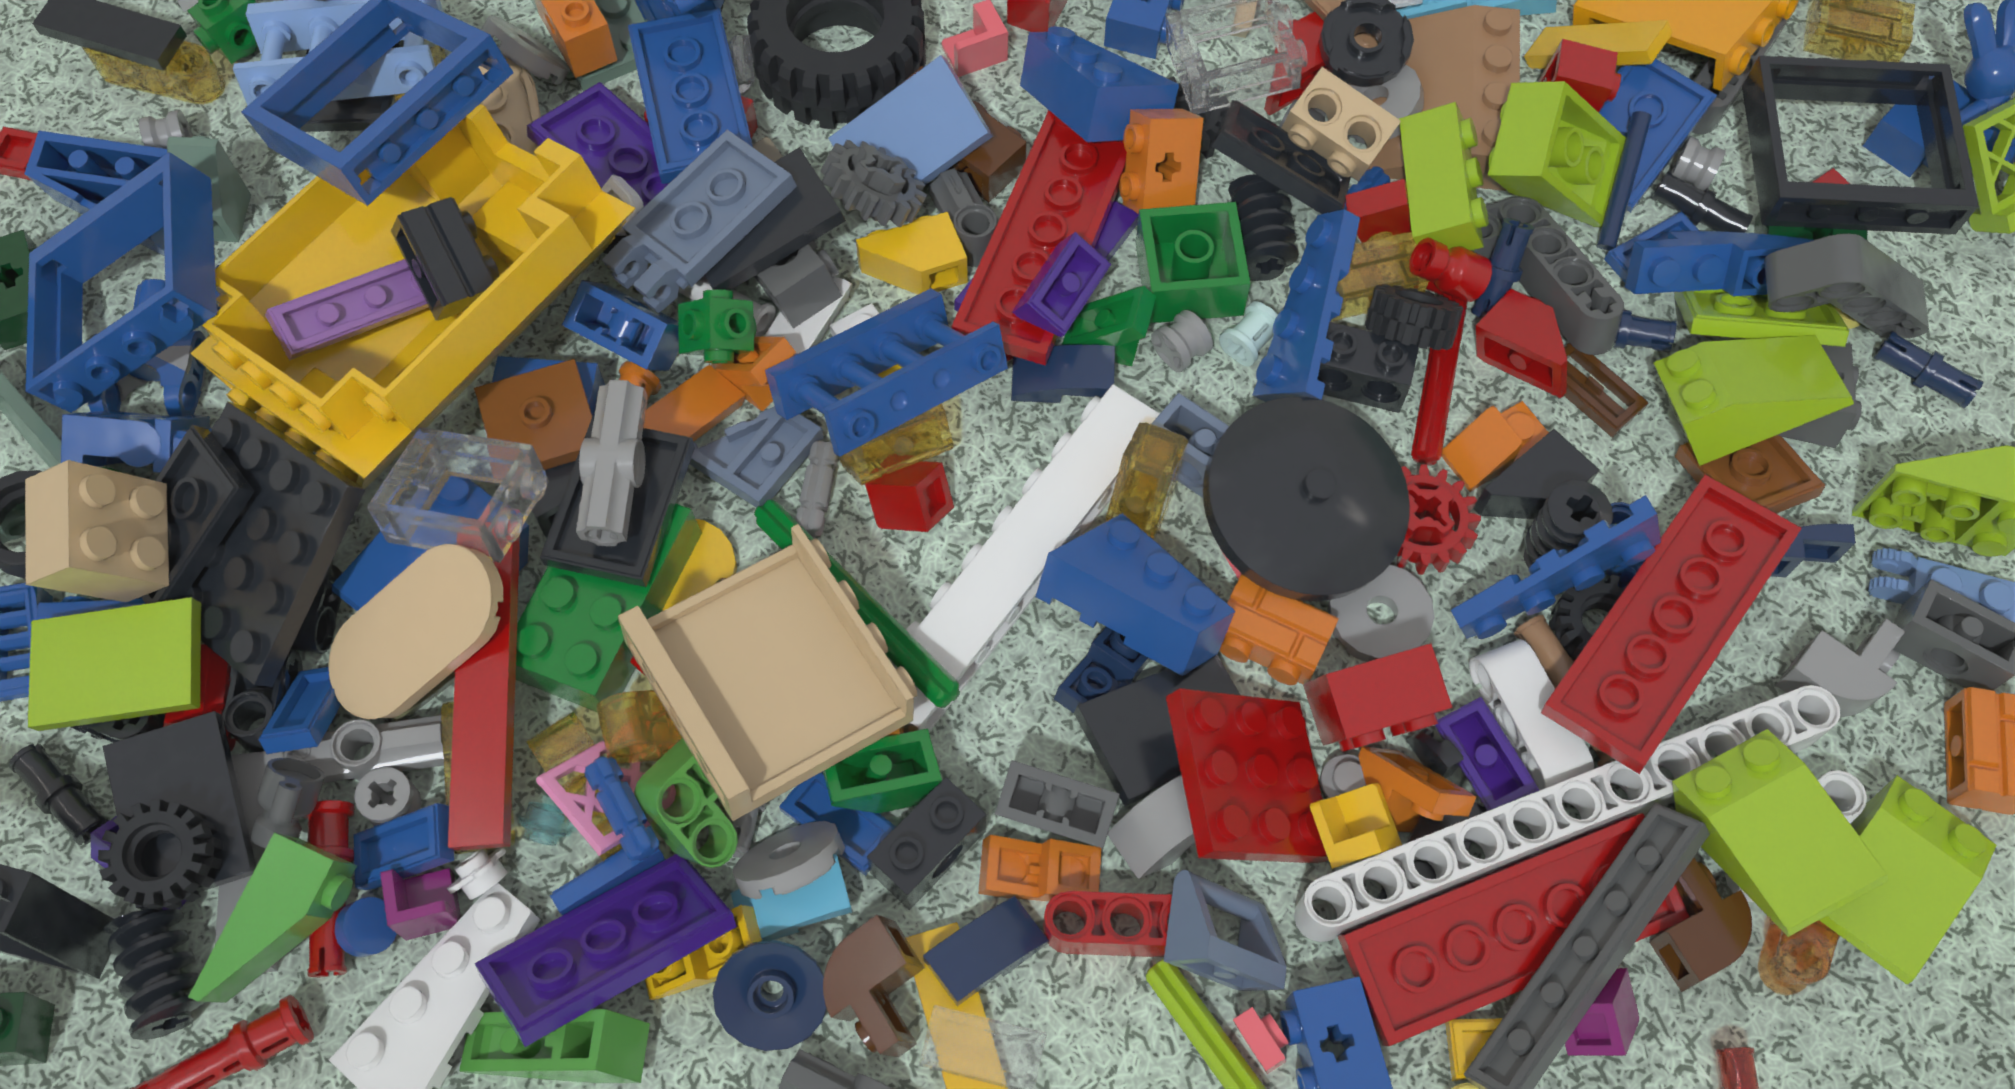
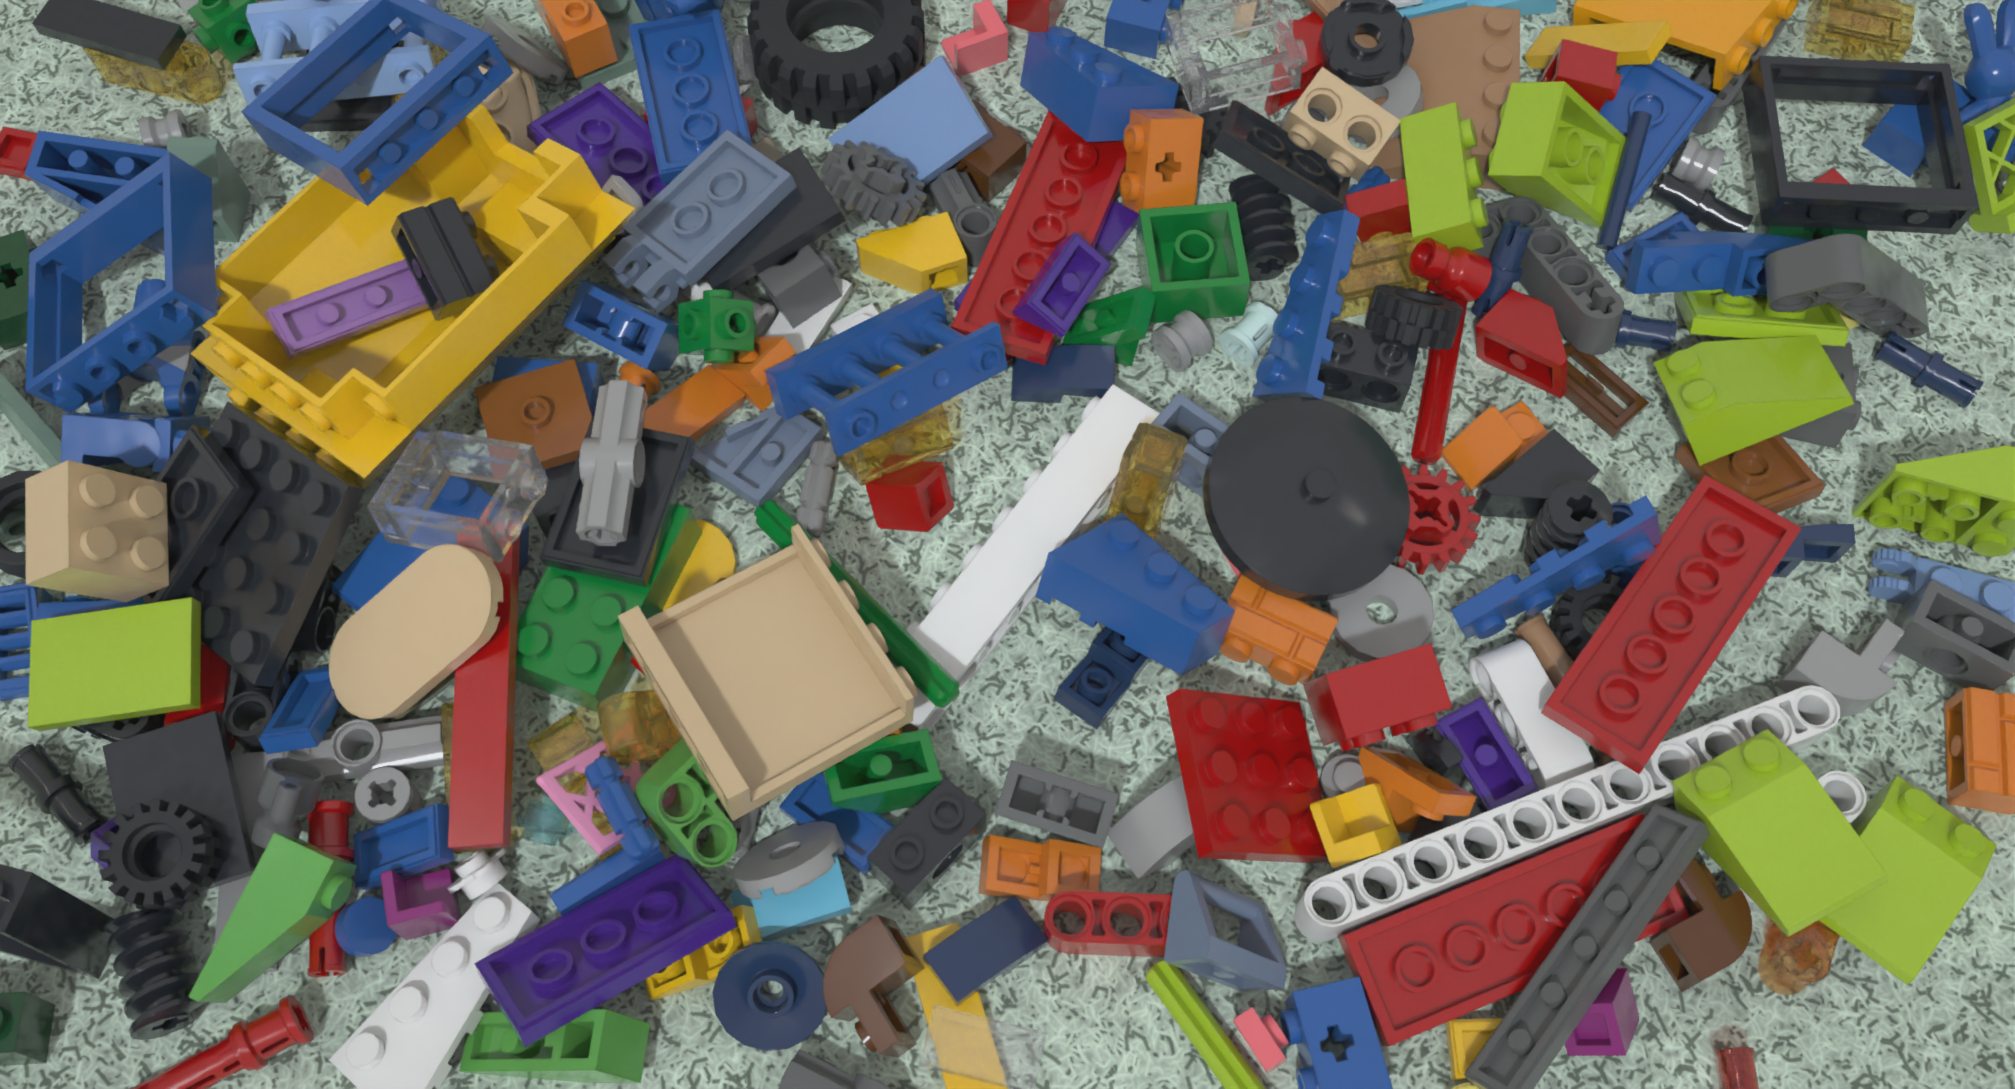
black tile [1074,655,1240,807] -> none

